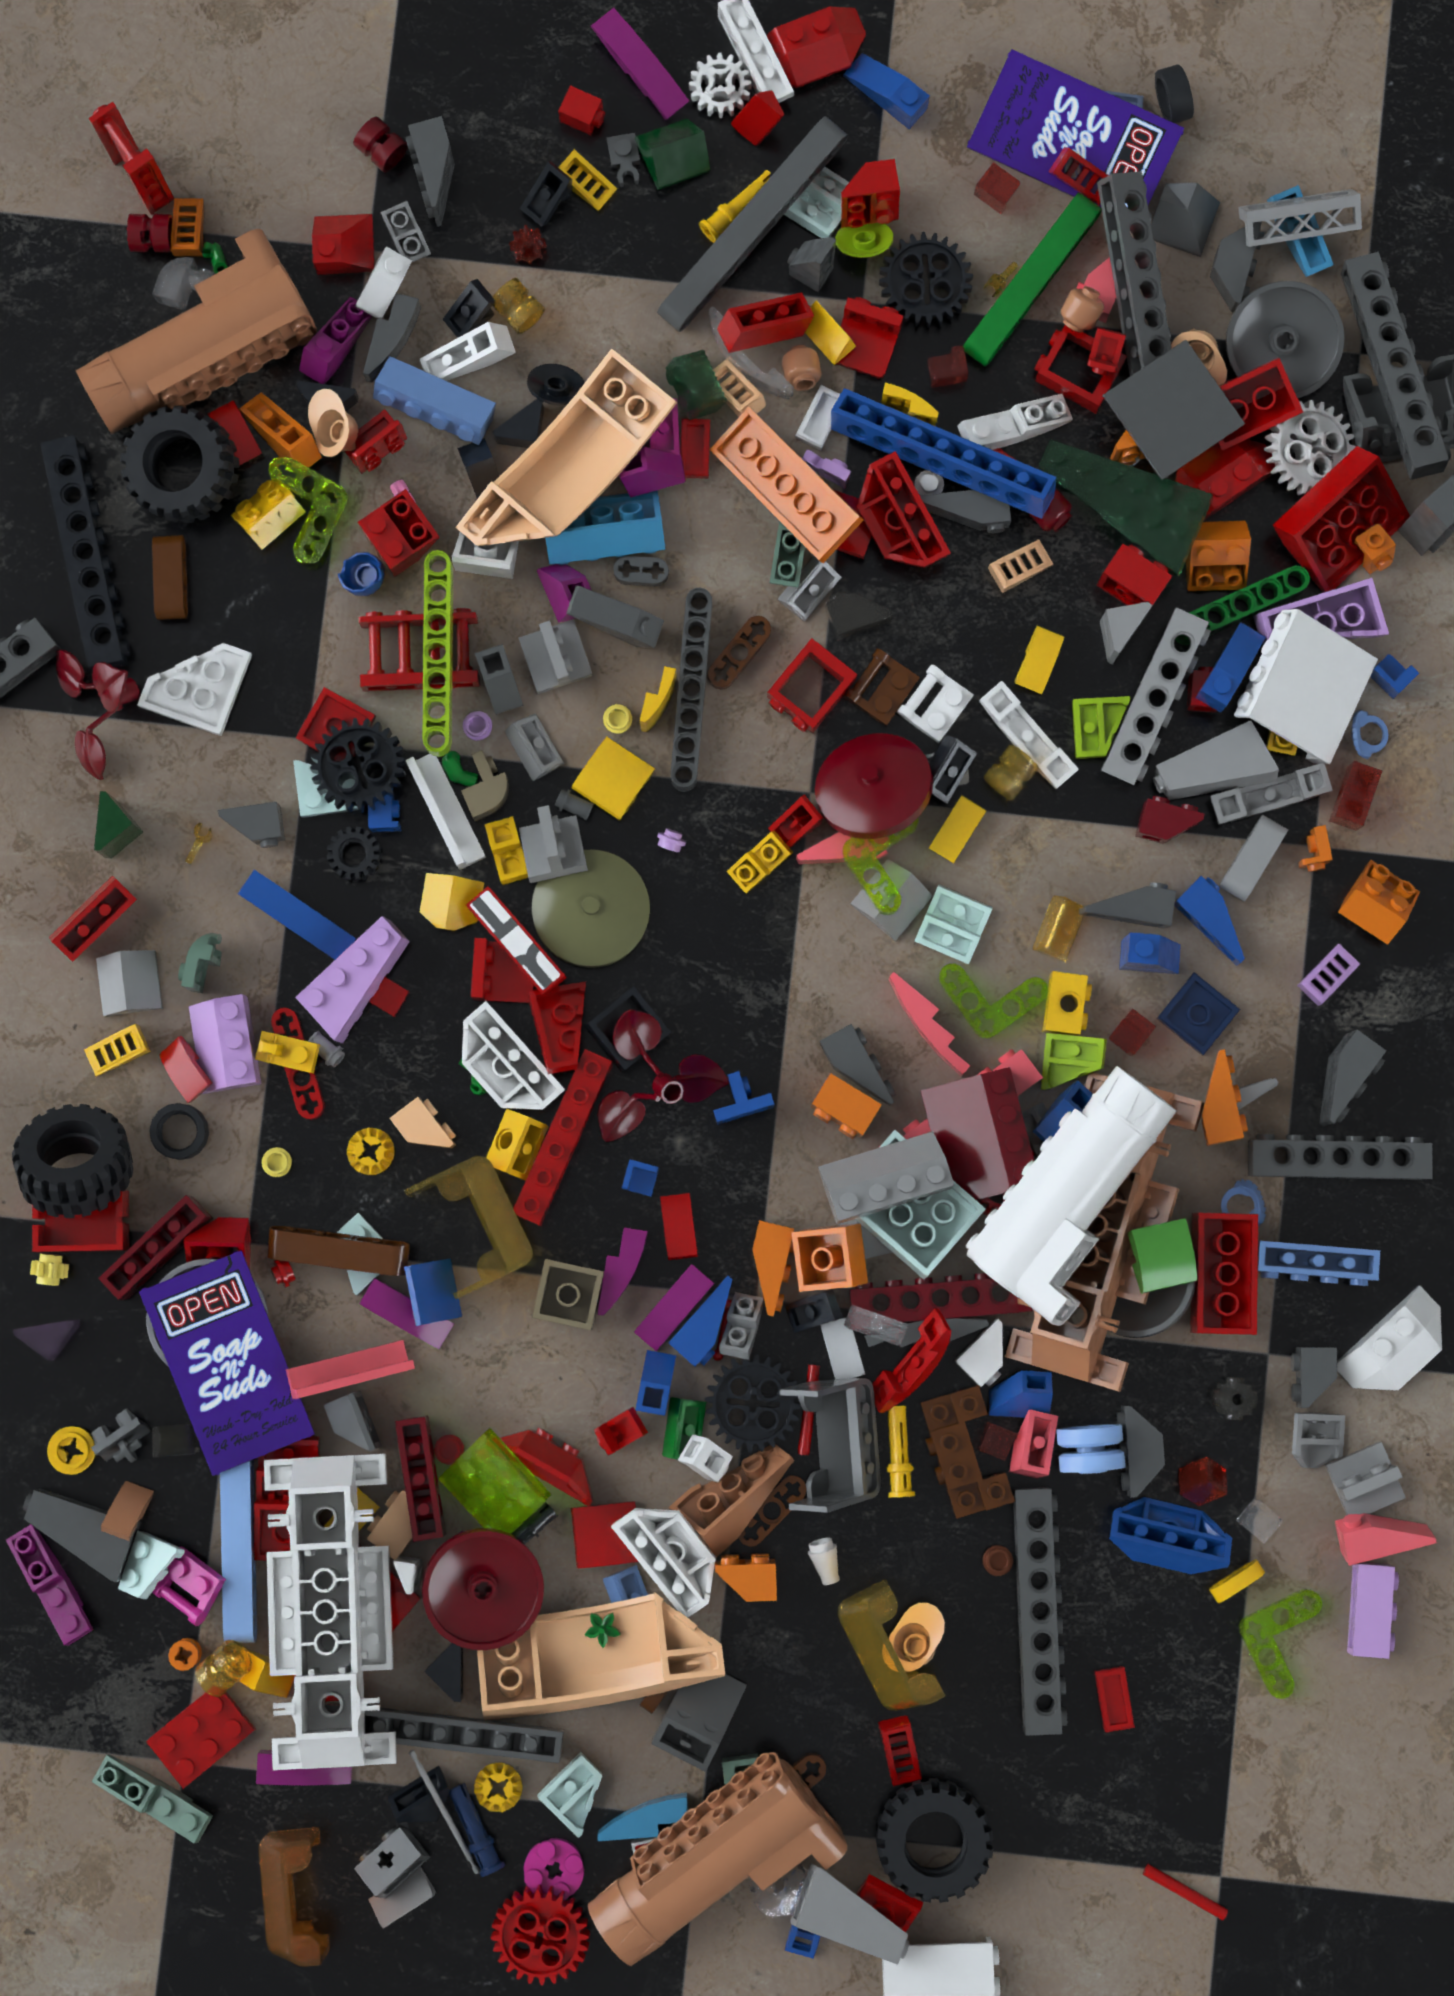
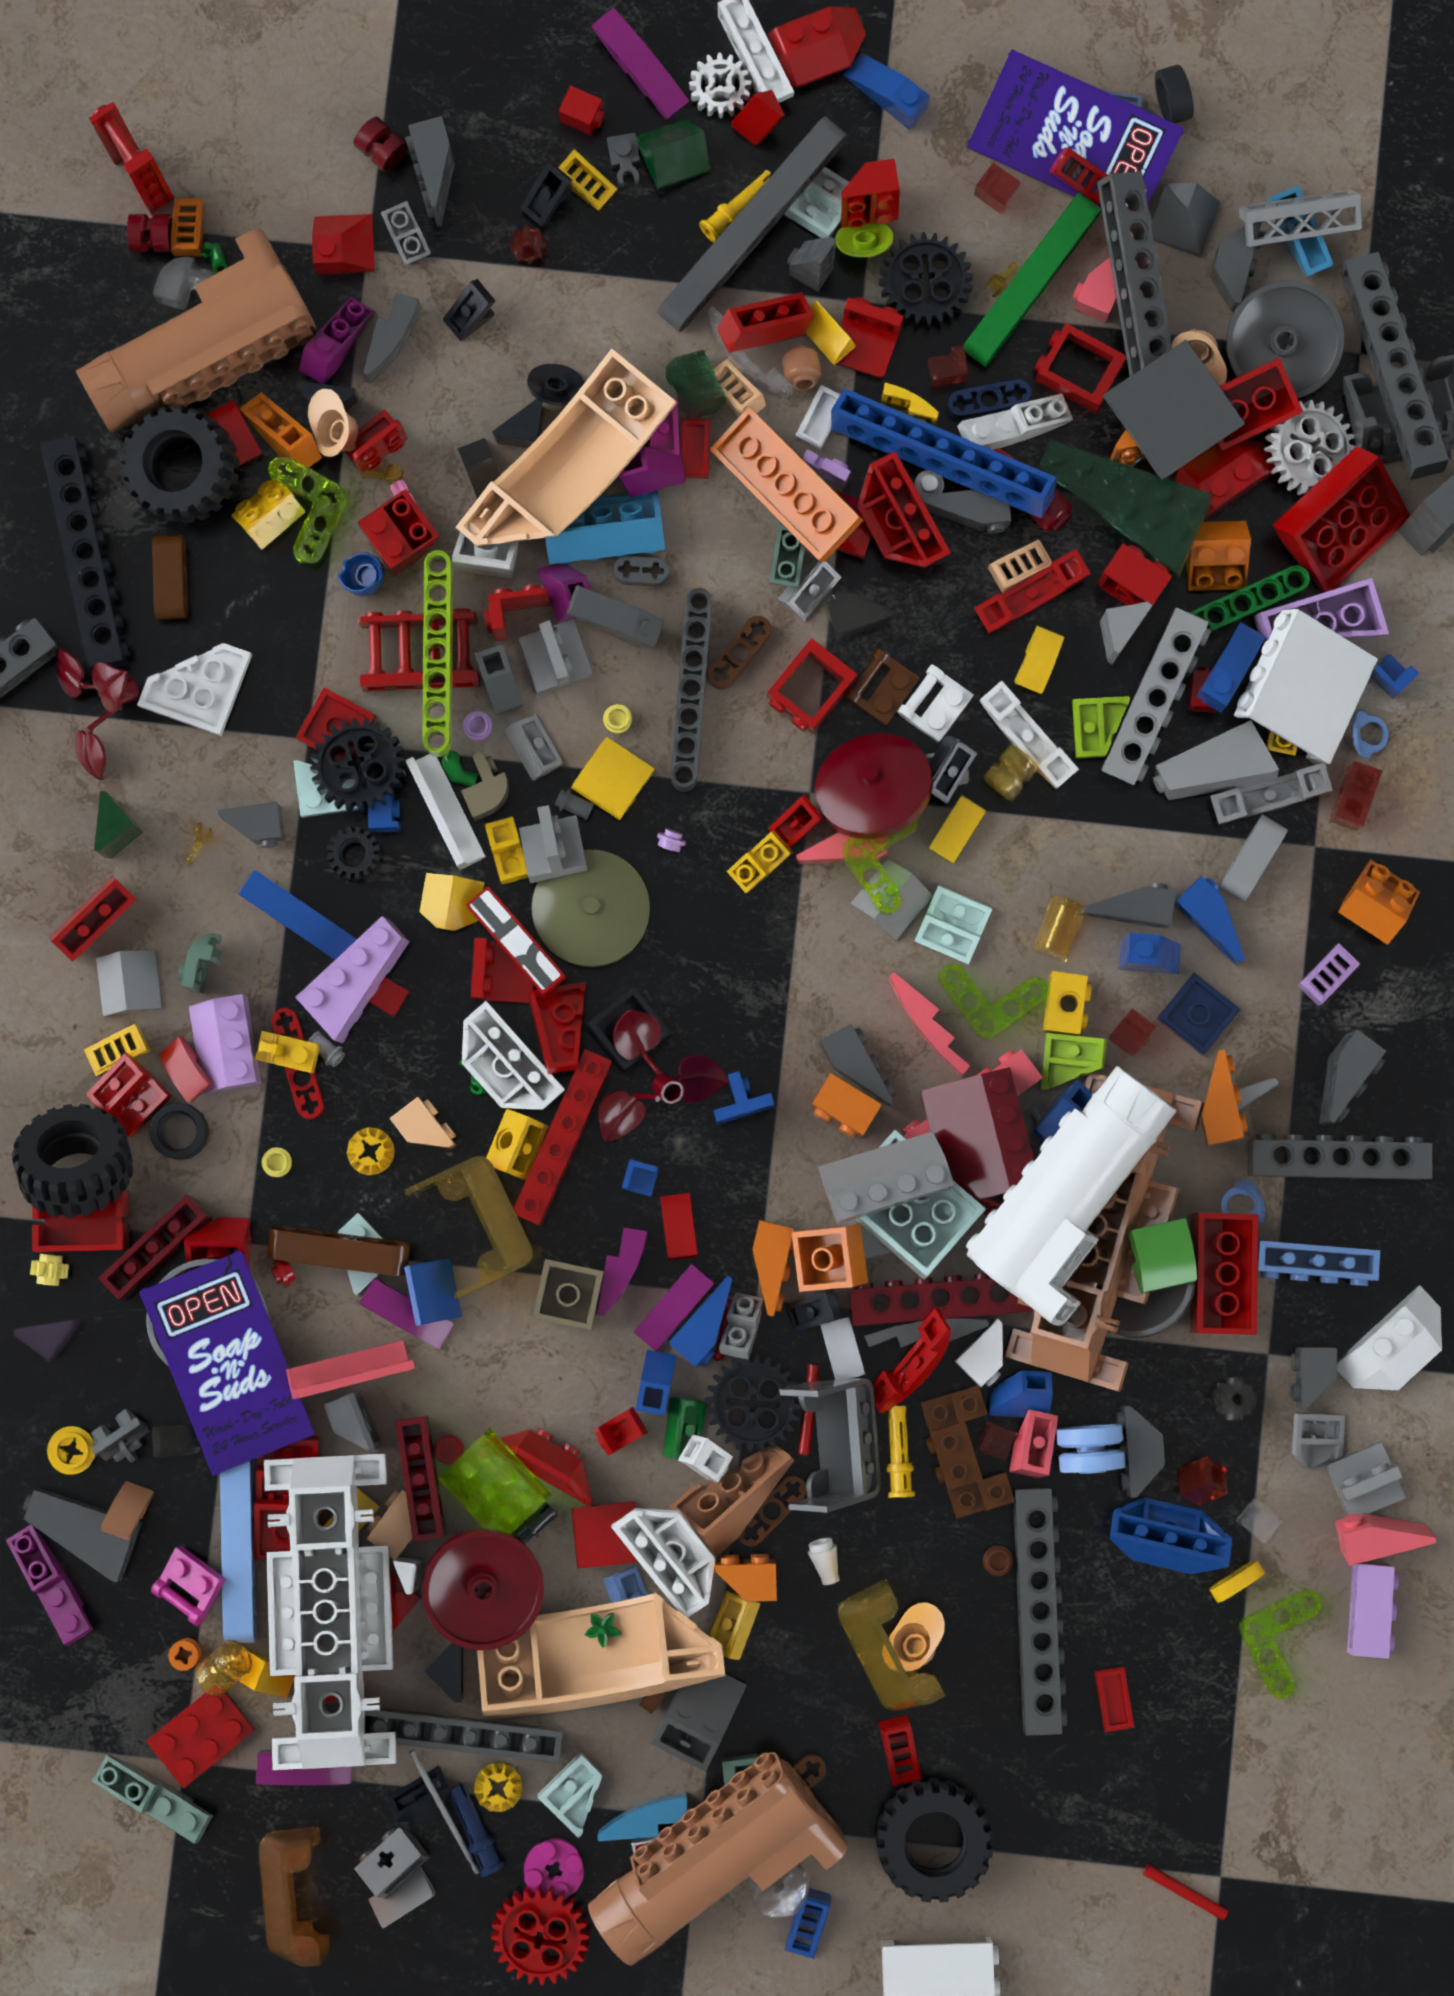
light aqua wing [118,1531,185,1599] -> none
white slope [355,246,412,319] -> none
medium blue brick [373,356,496,445] -> none
white slope [420,322,516,381] -> none
clear yellow wheel [492,278,545,334] -> none
yellow slope [640,666,677,732] -> none
light grey slope [790,1863,909,1965] -> none
clear slope [844,1305,908,1345] -> none
red plate [856,1874,924,1932] -> none
nougat head [1061,286,1104,333] -> none
red bracket [1088,327,1126,376] -> none
dark red slope [1135,796,1205,844] -> none
orange bracket [1298,825,1333,872] -> none
orange bracket [1355,524,1396,575] -> none
none -> red slope [85,1053,172,1137]
none -> clear yellow hand [361,464,404,484]
none -> red bracket [484,585,550,642]
none -> yellow slope [709,1591,760,1660]
none -> dark blue beam [947,379,1031,420]
none -> red slope [974,549,1091,633]

